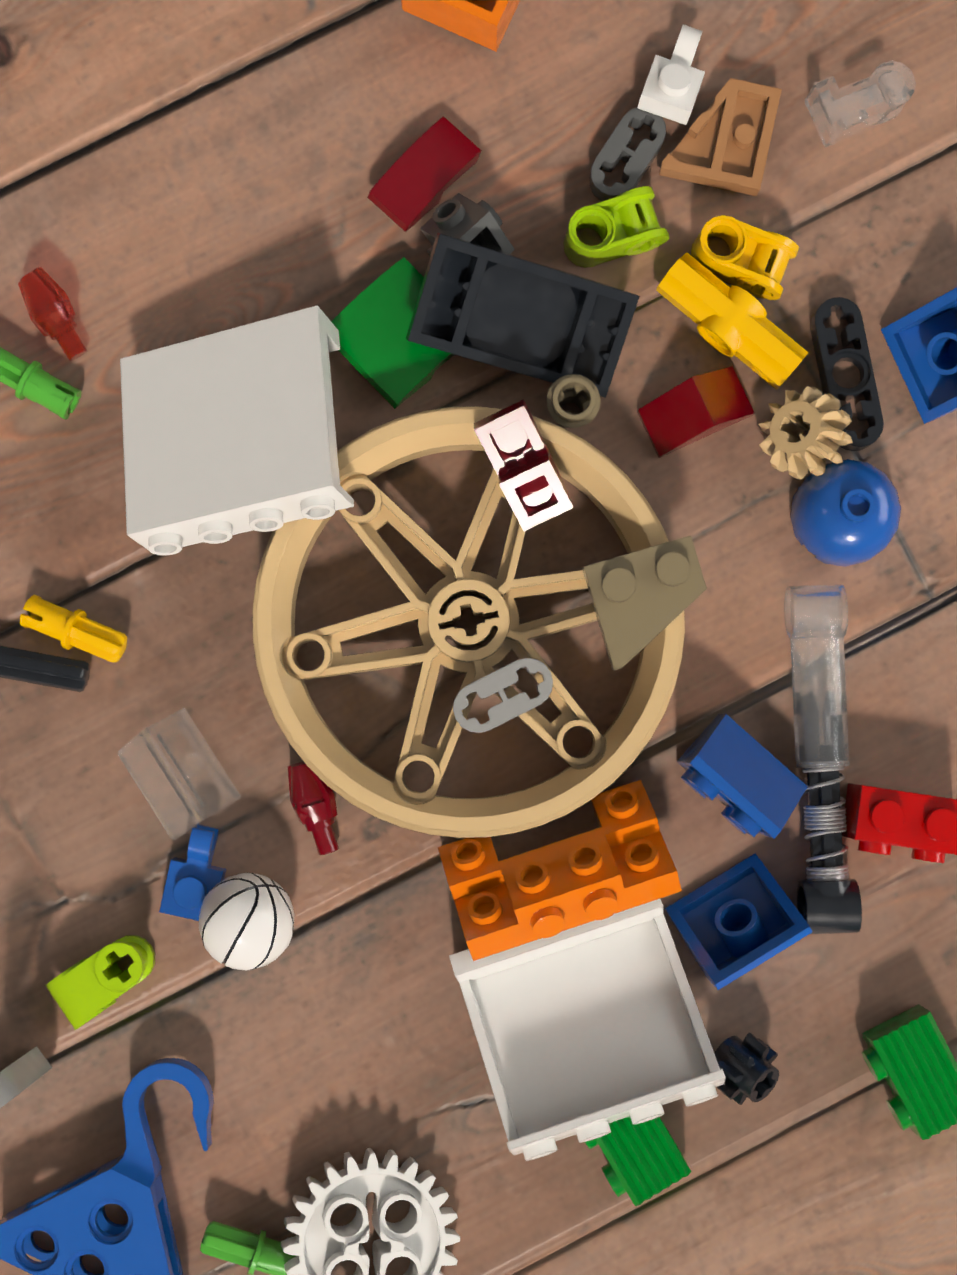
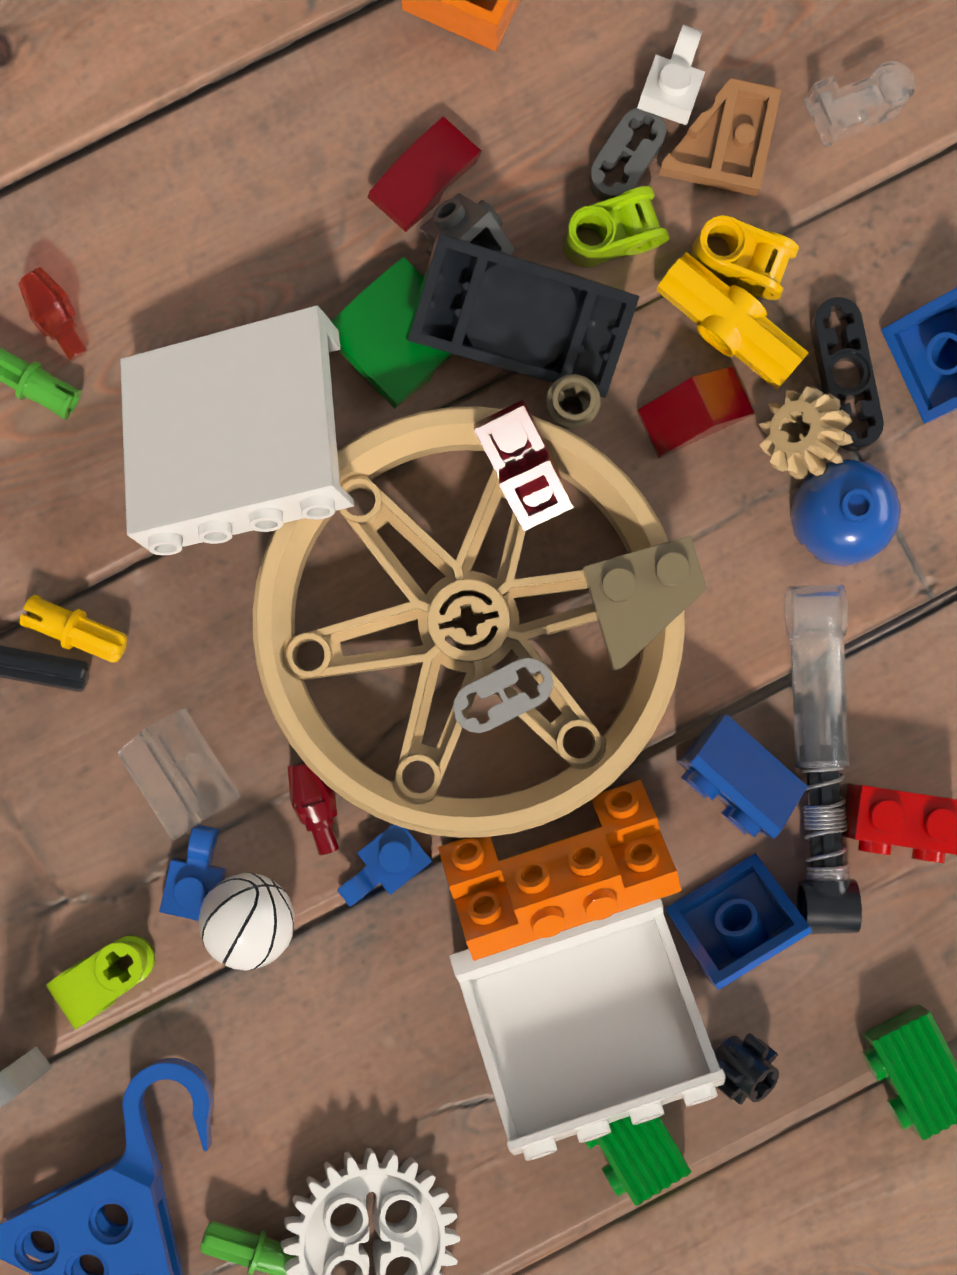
none -> blue plate [337,824,432,907]

